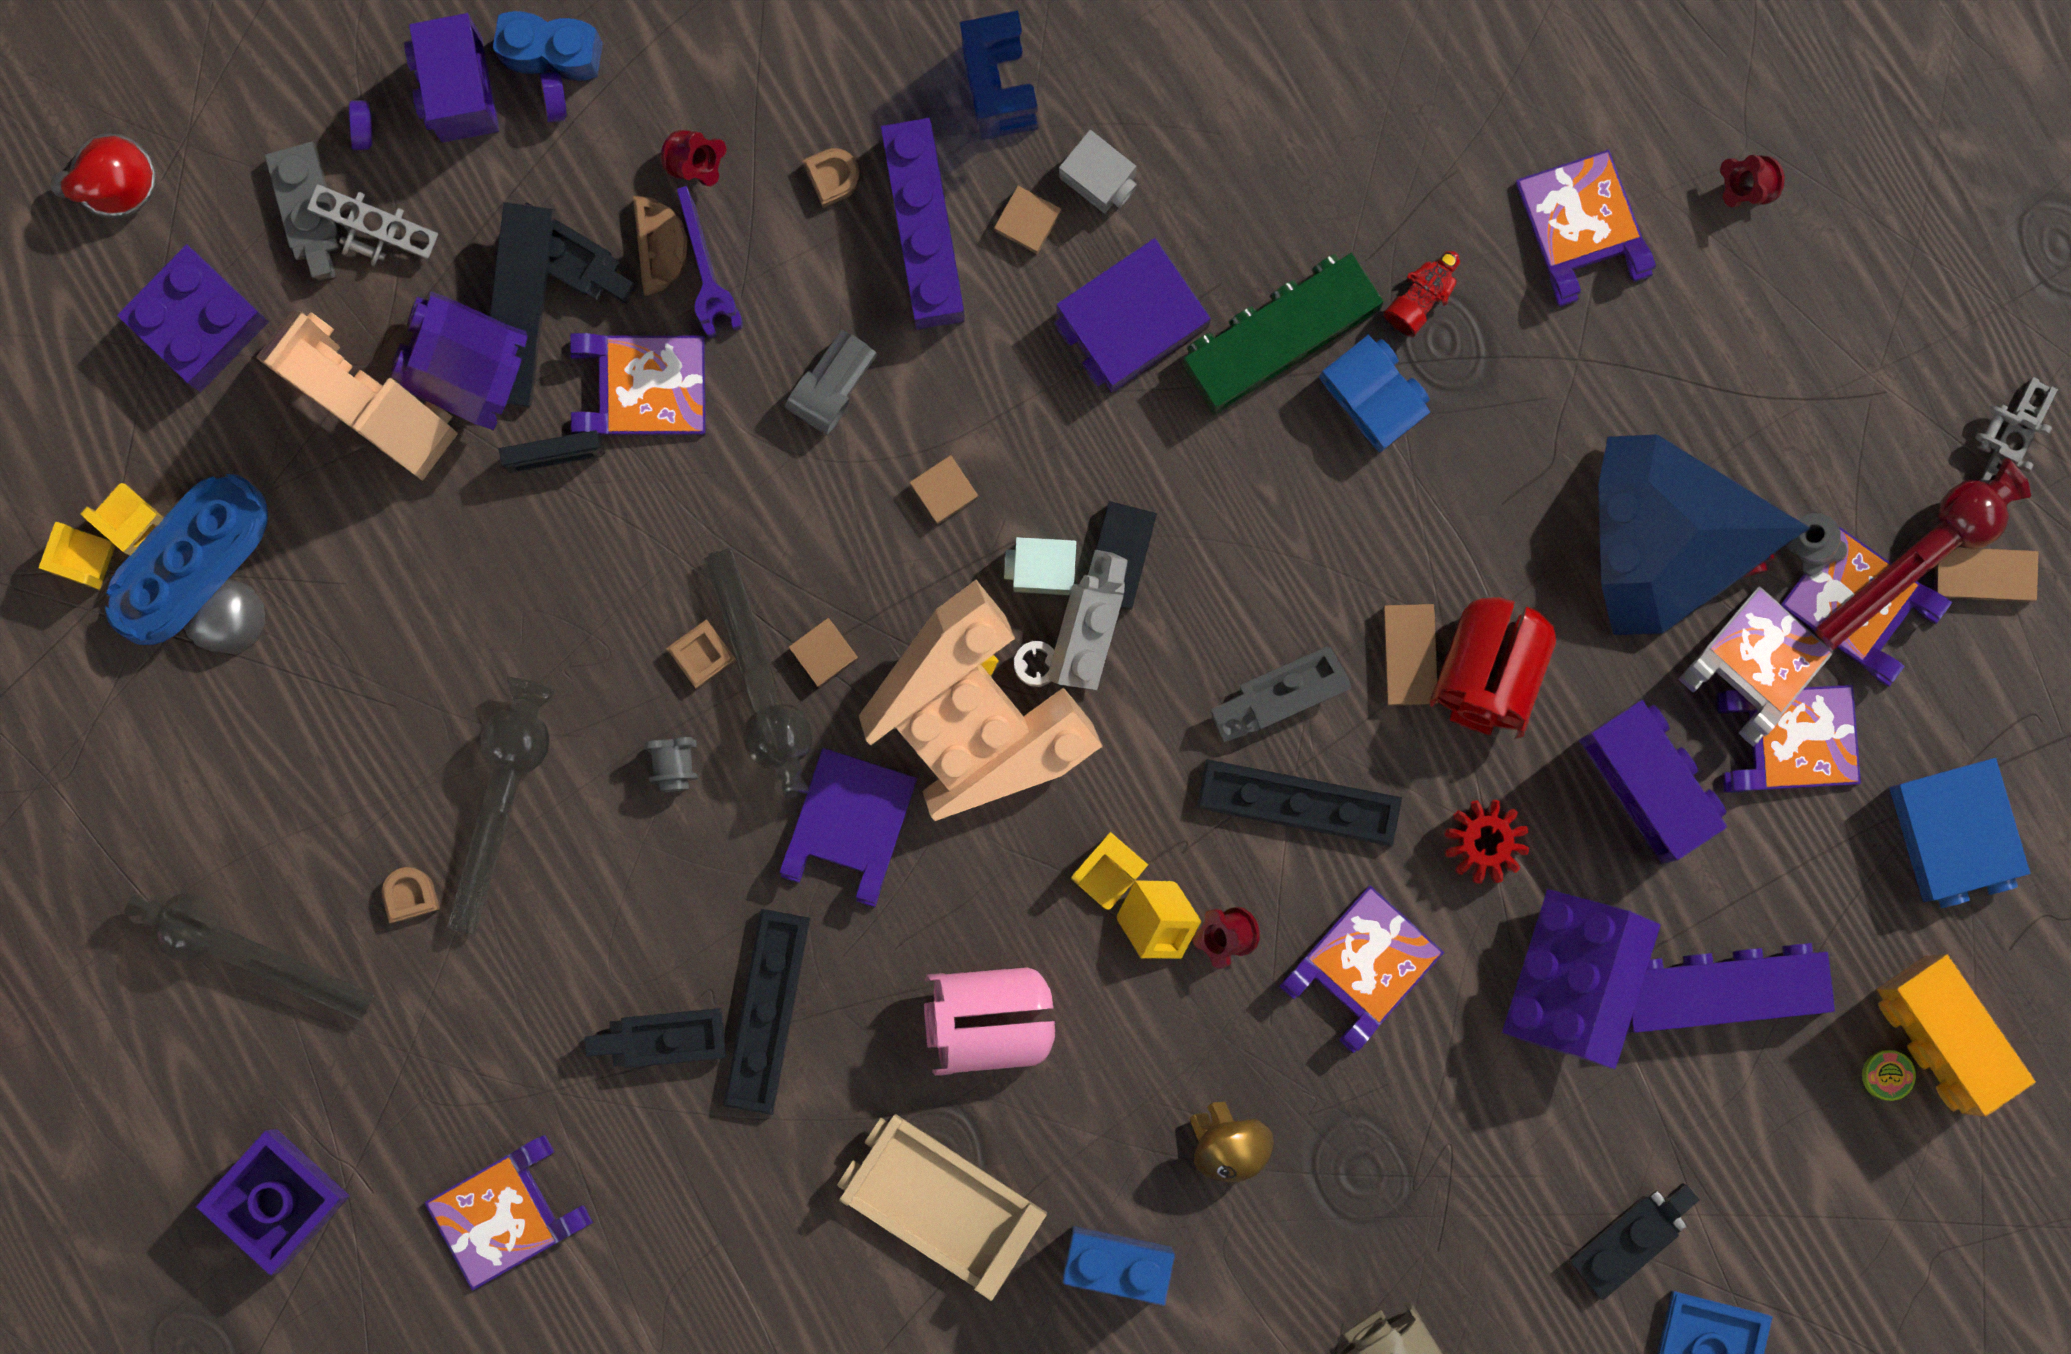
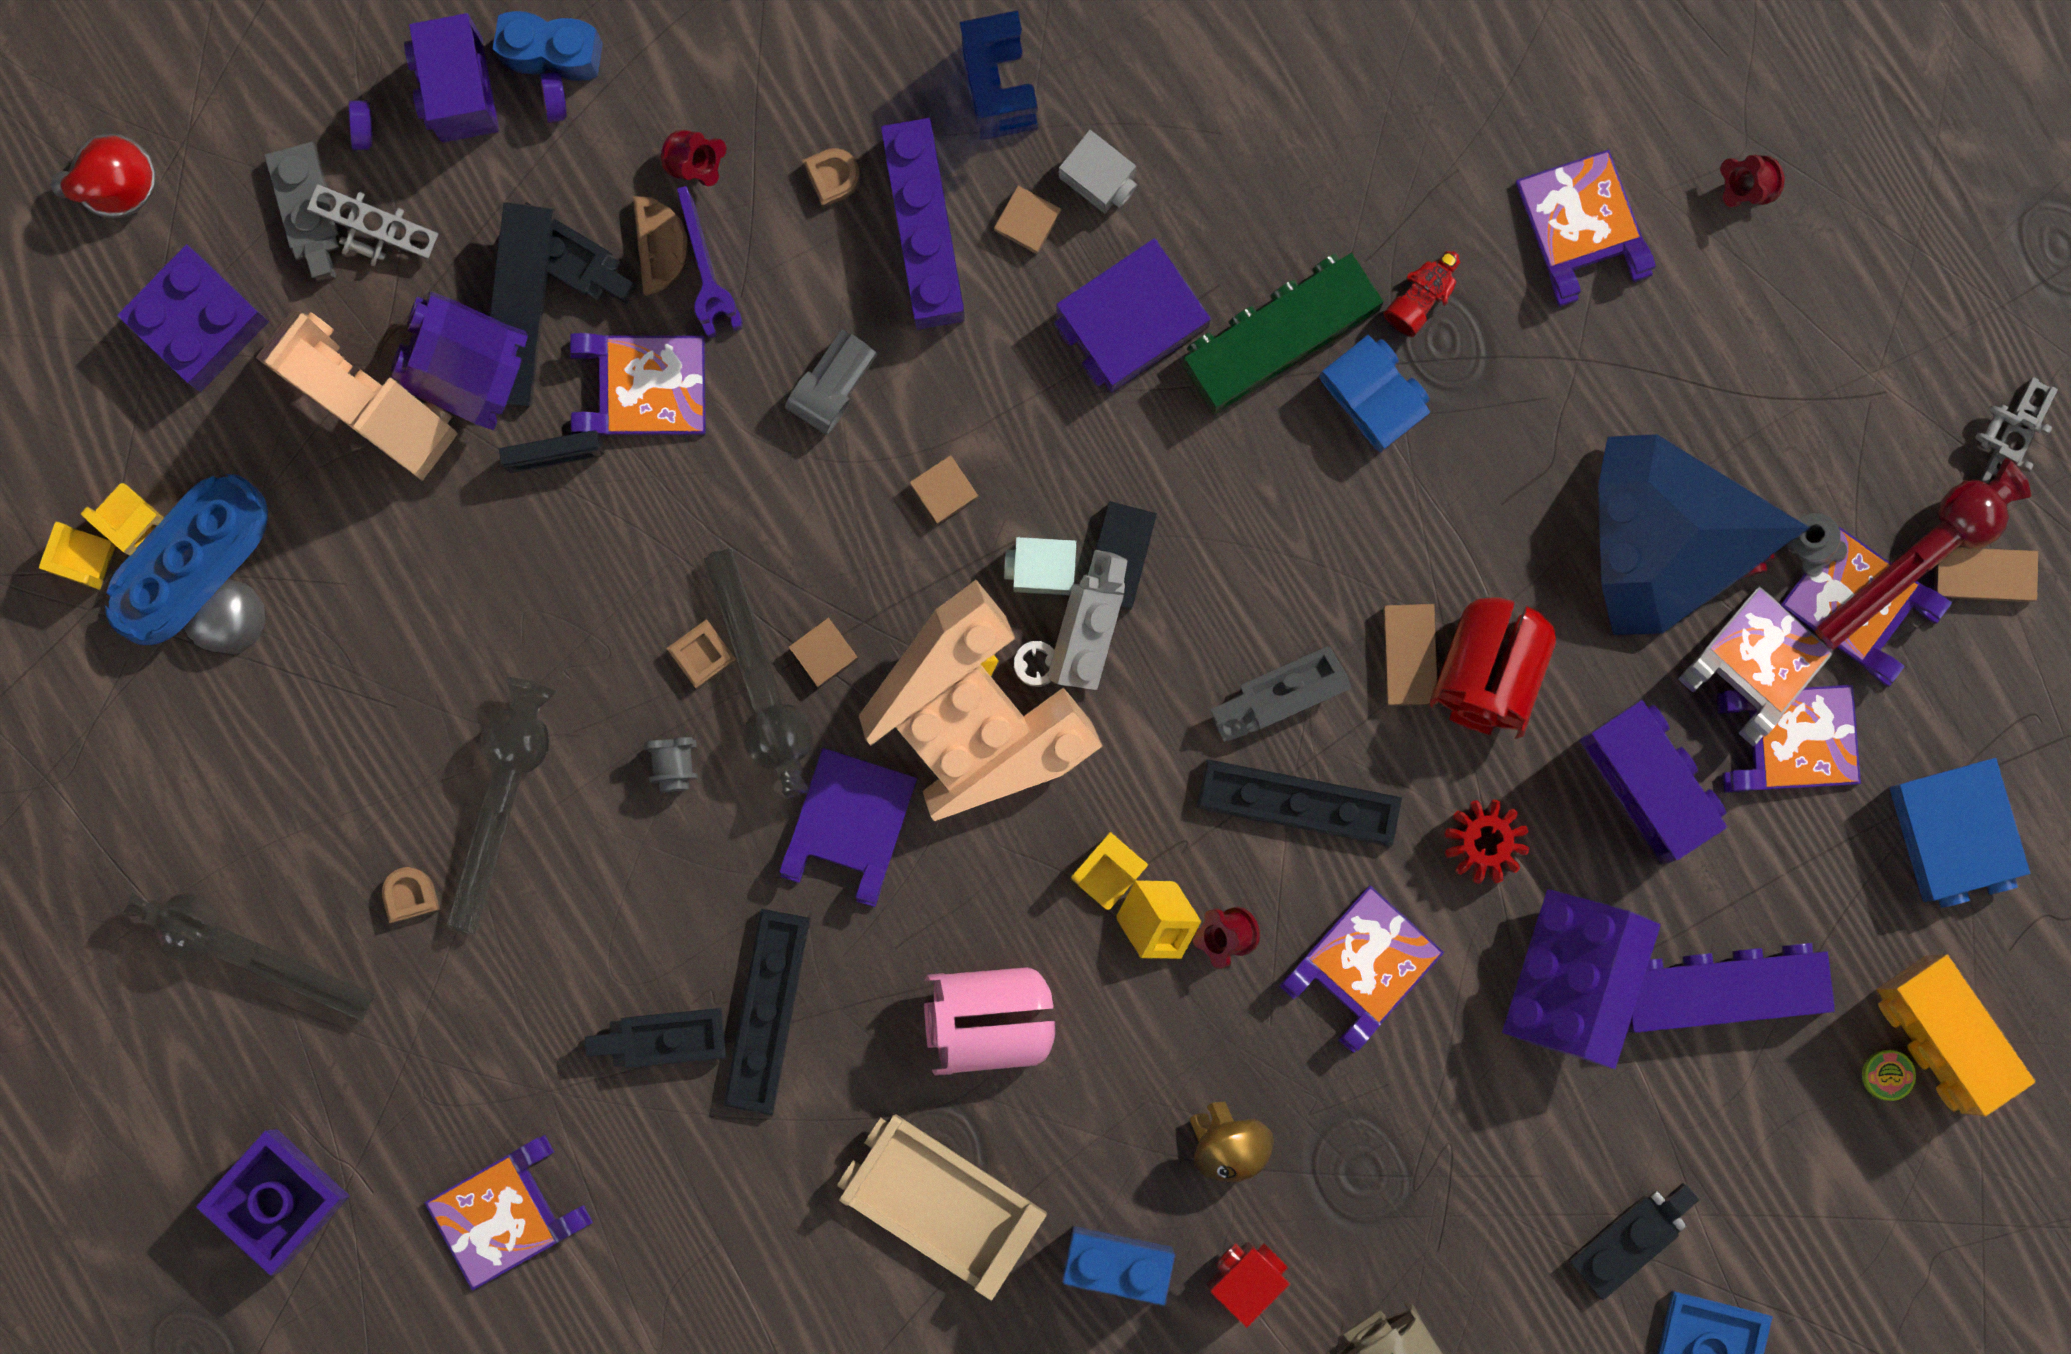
none -> red brick [1206,1241,1290,1328]

